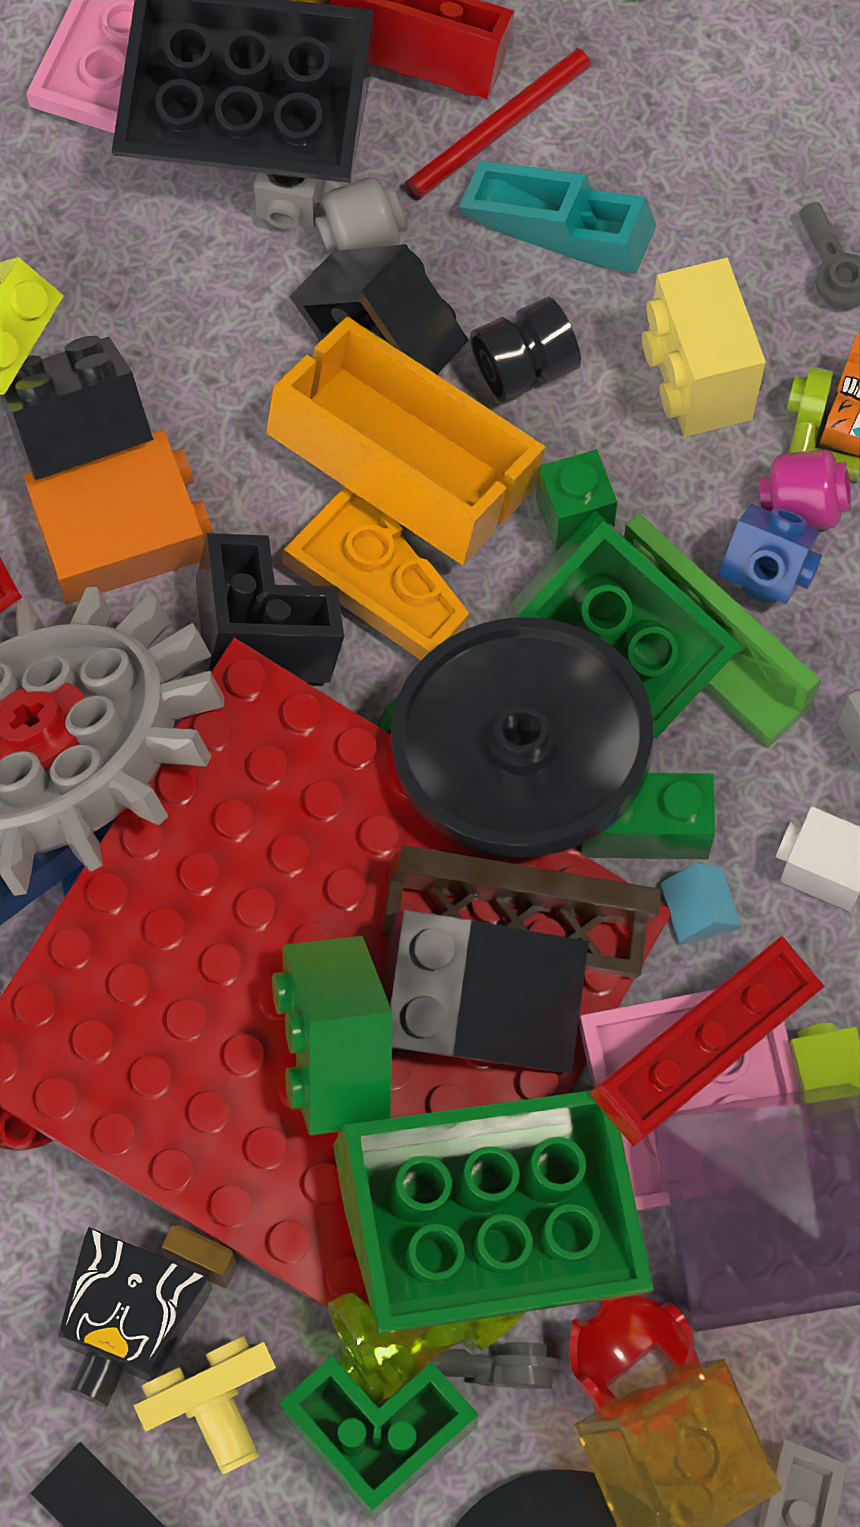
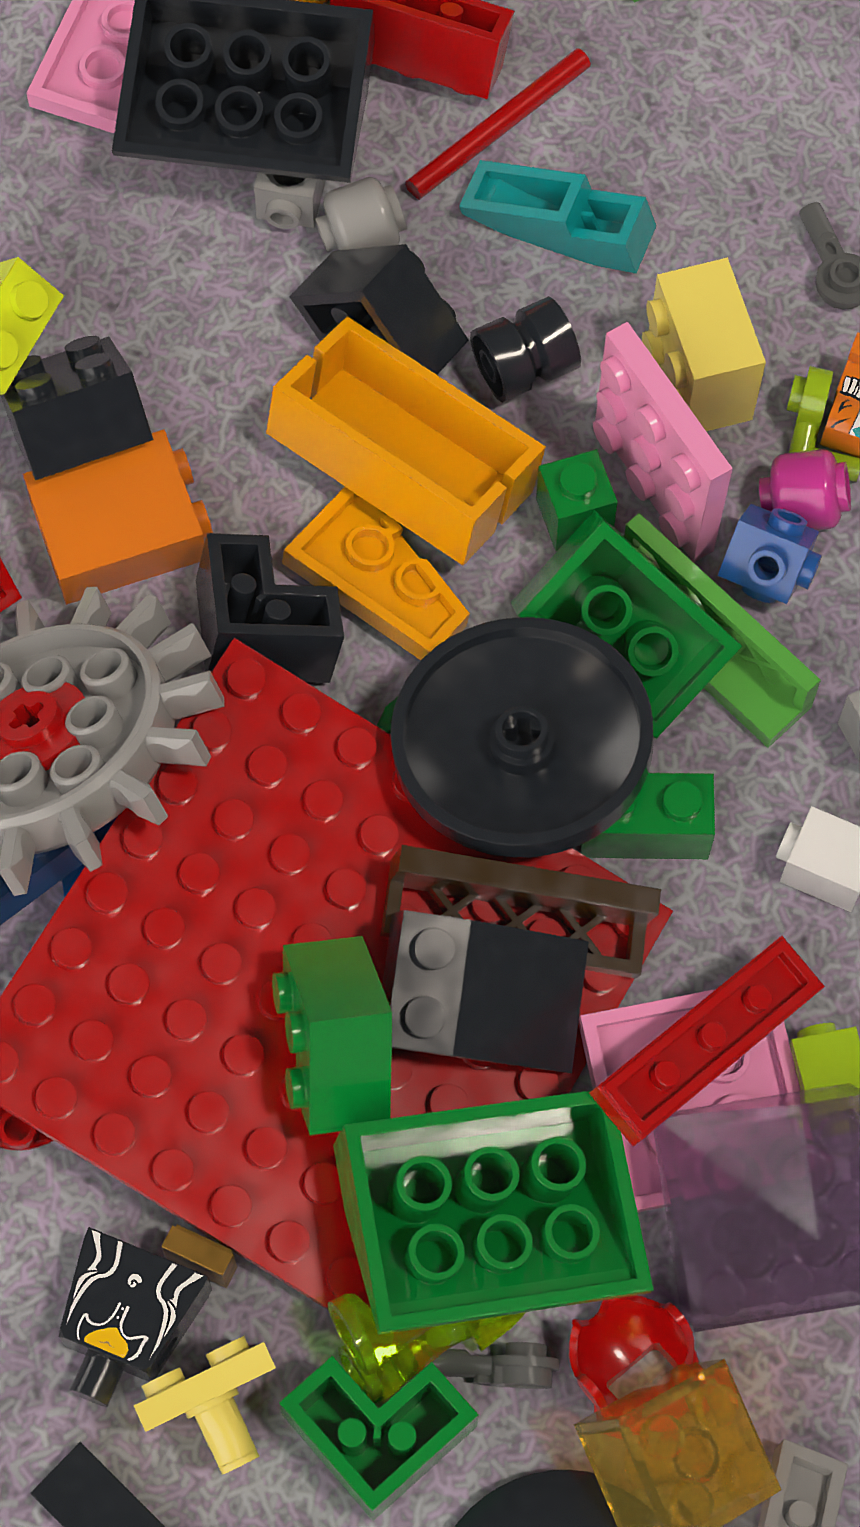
medium azure slope [660,863,741,945] -> none
none -> bright pink plate [593,322,733,563]

